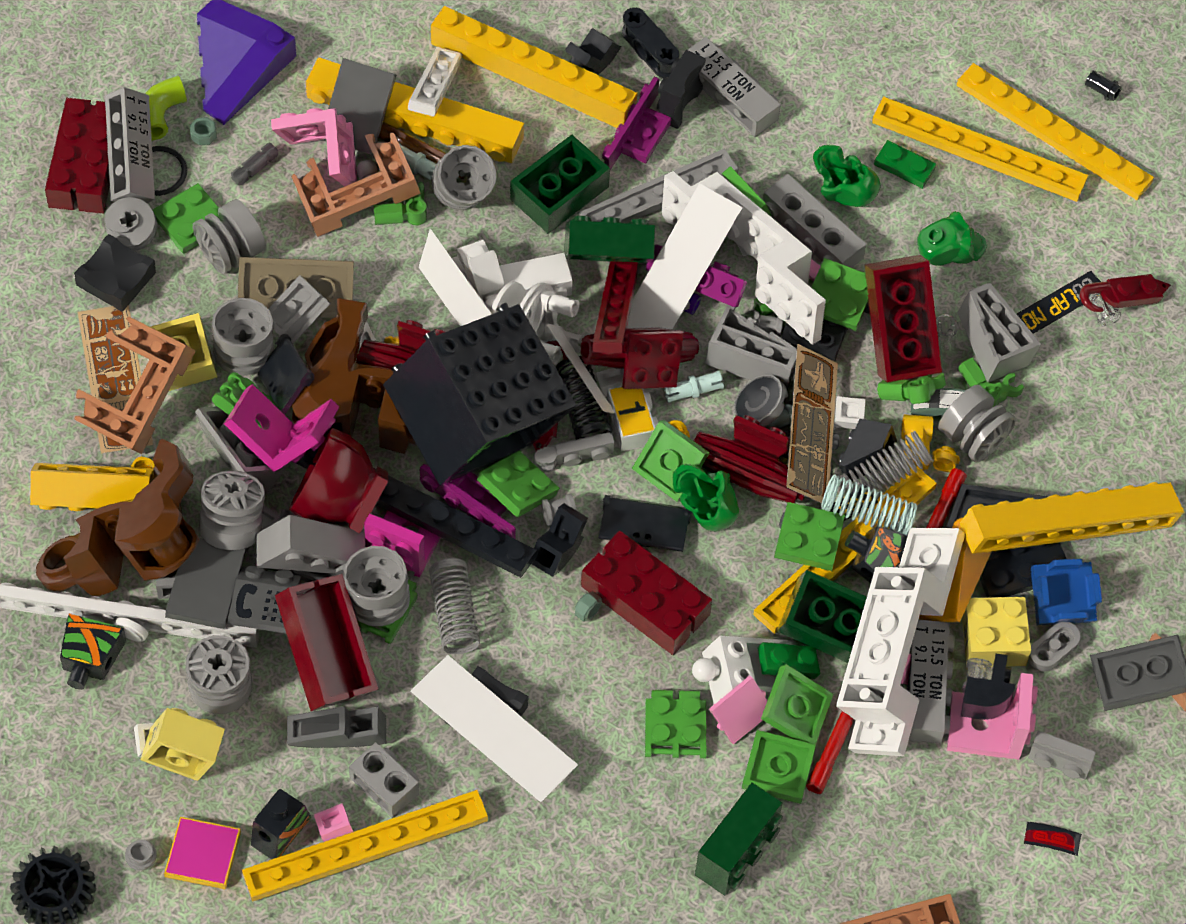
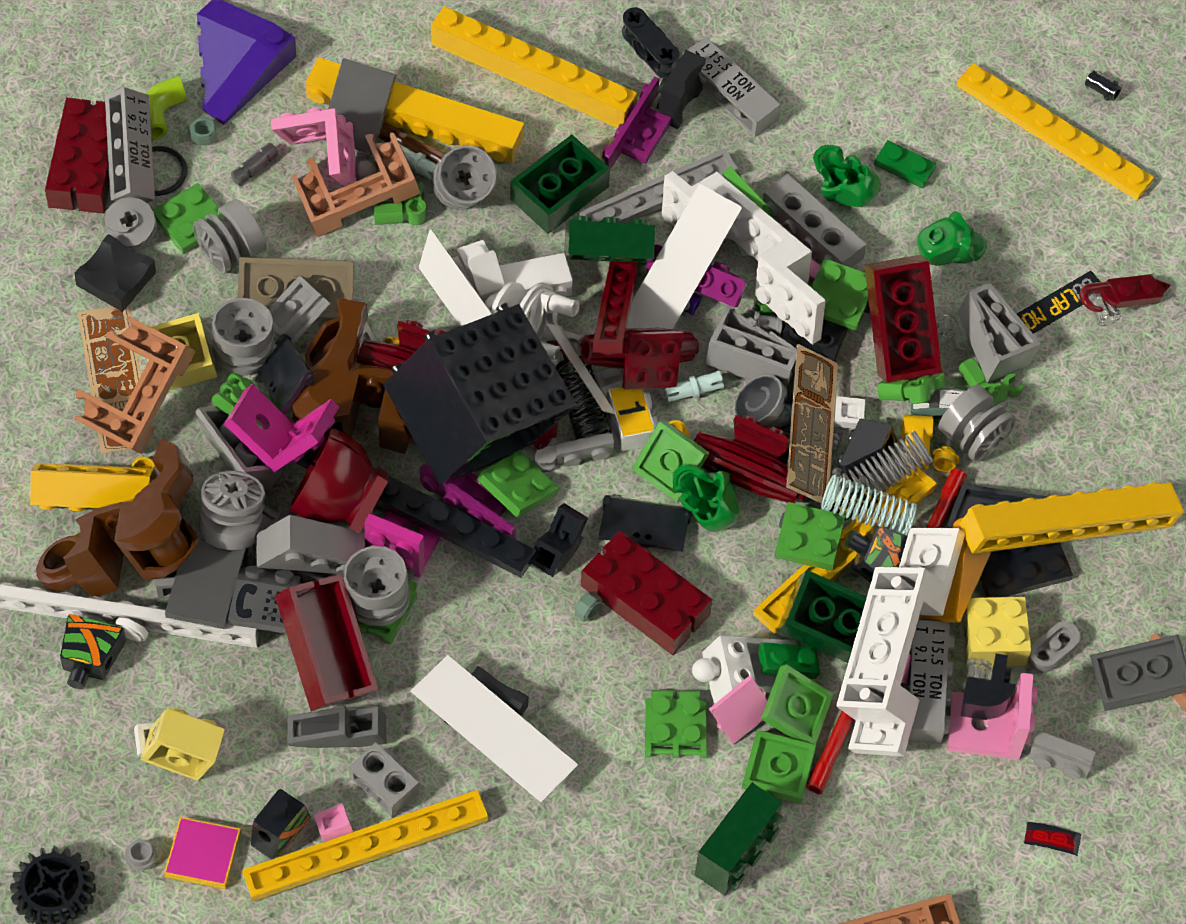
light grey wheel [185,635,252,714] -> none
white tile [408,47,463,117] -> none
light grey piece [429,558,480,654] -> none
light grey bush [542,493,576,525] -> none
black brick [565,28,622,75] -> none
yellow plate [872,96,1088,202] -> none
blue panel [1031,559,1102,626] -> none

